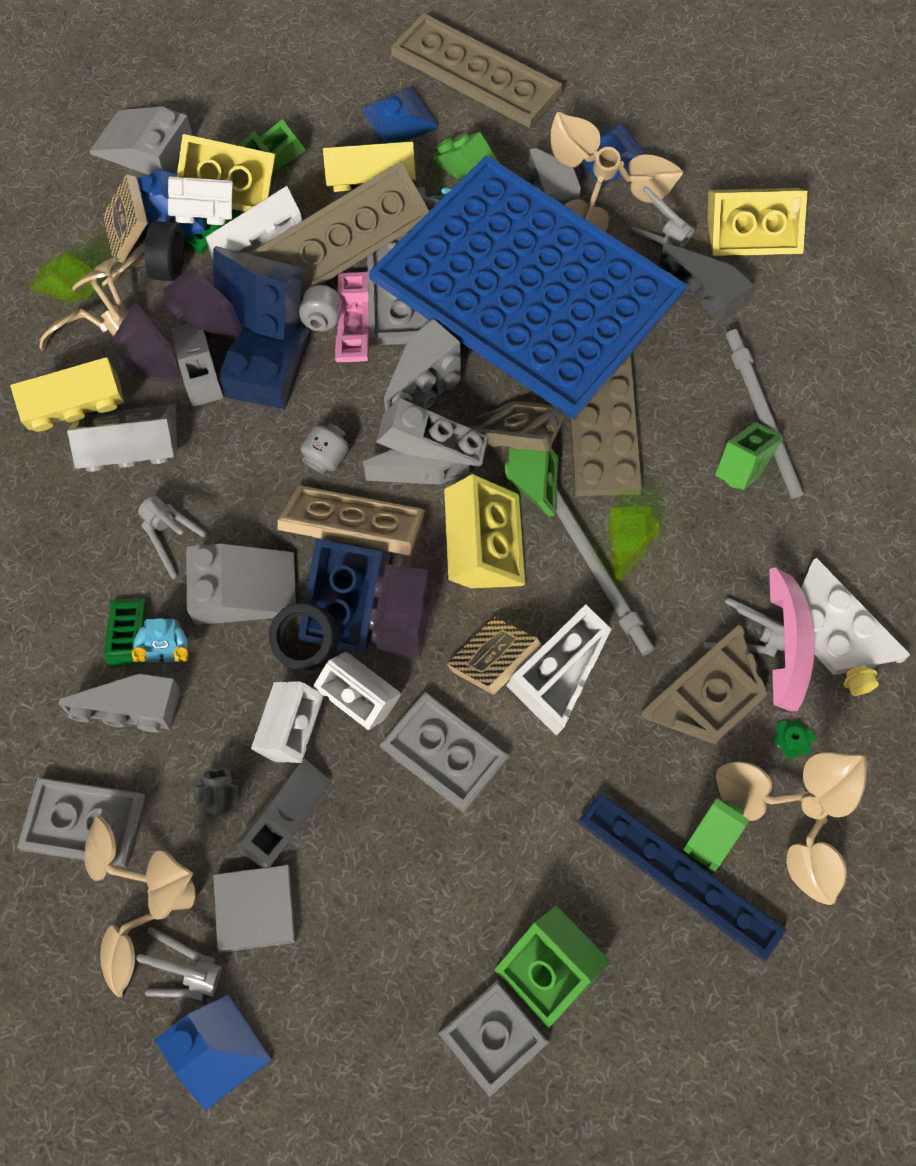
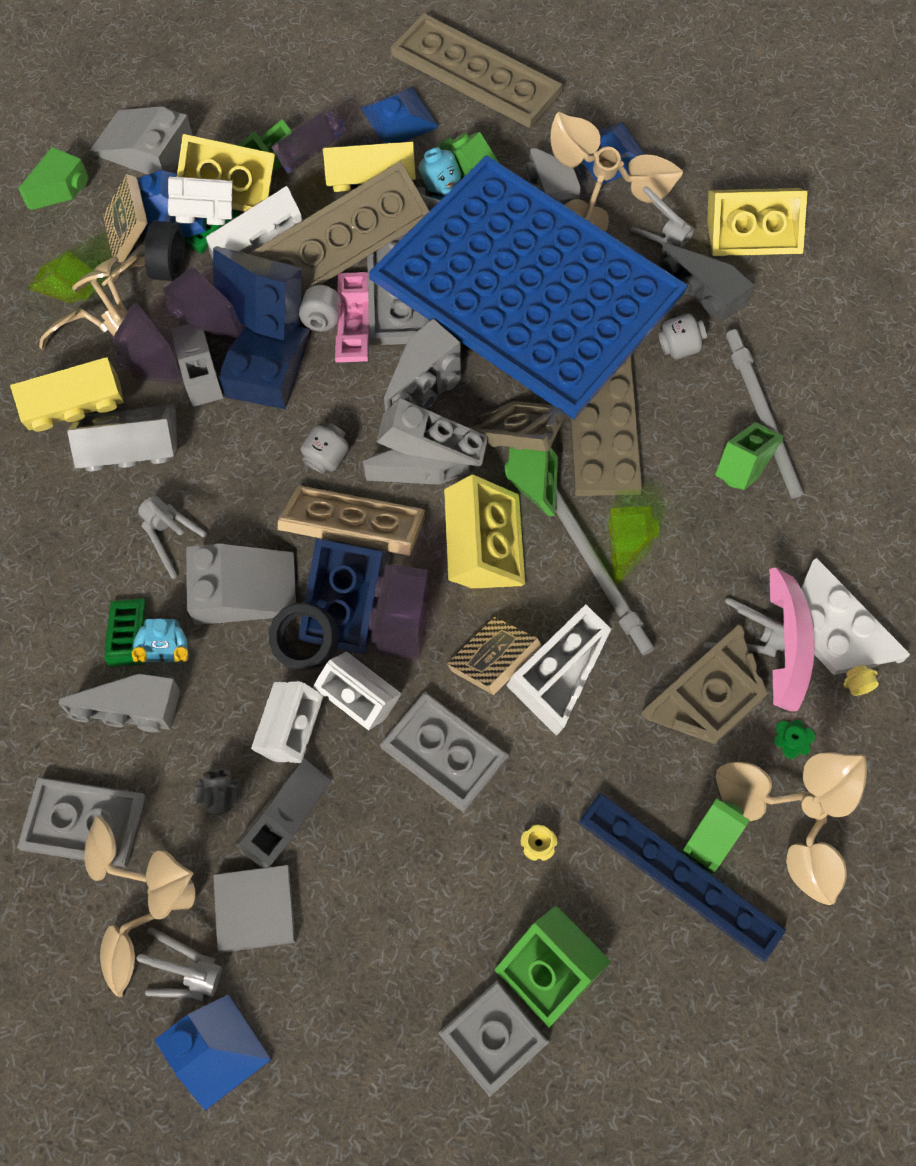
none -> bright green slope [18,147,89,210]
none -> clear purple slope [271,104,346,174]
none -> medium azure head [418,148,462,196]
none -> light yellow plate [521,824,557,861]
none -> light grey head [658,314,707,359]

